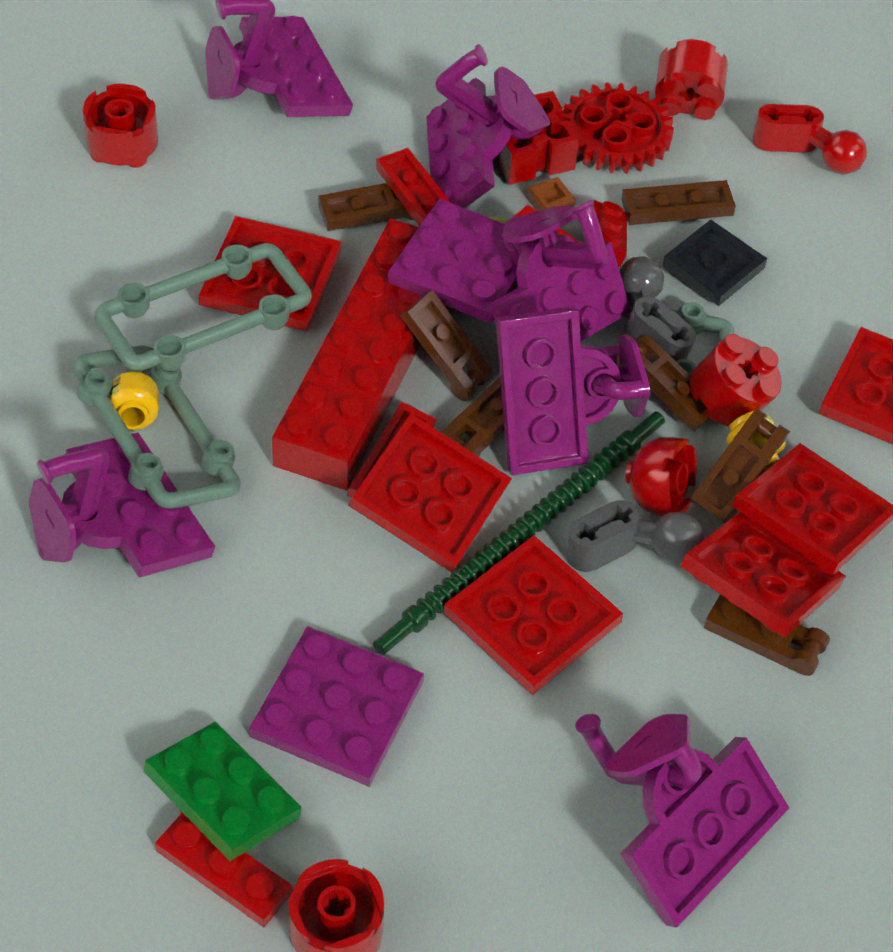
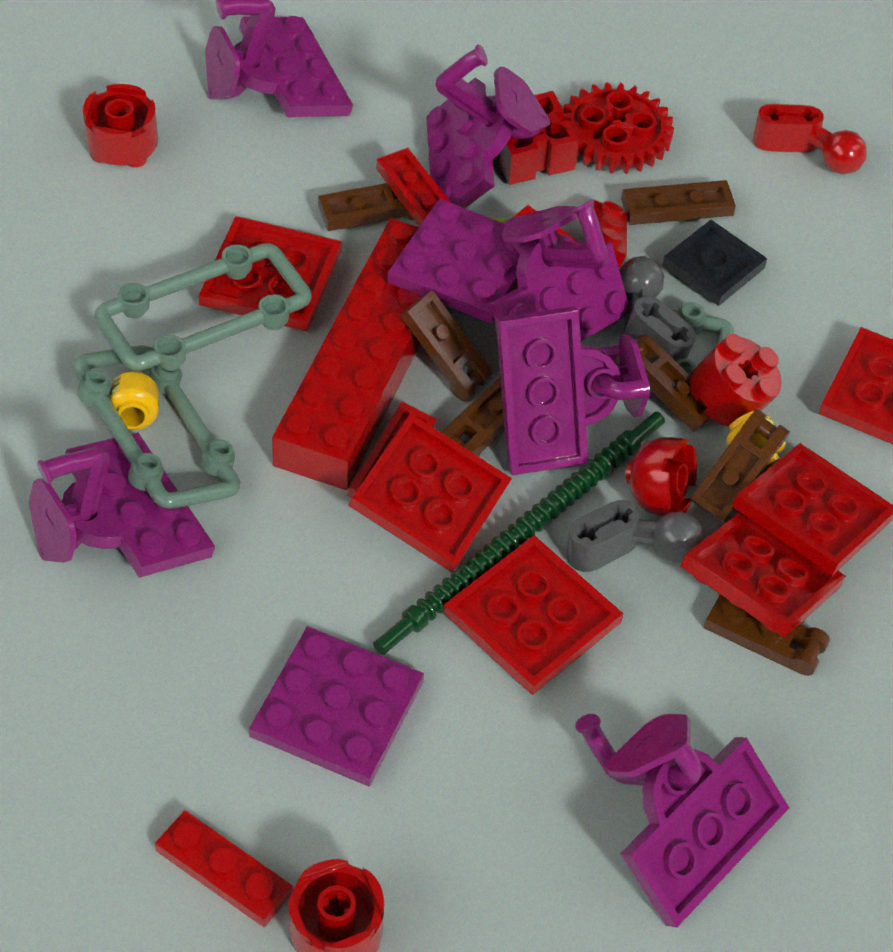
green plate [143,721,302,861] -> none
dark orange tile [526,177,576,211] -> none
red brick [655,39,728,120] -> none

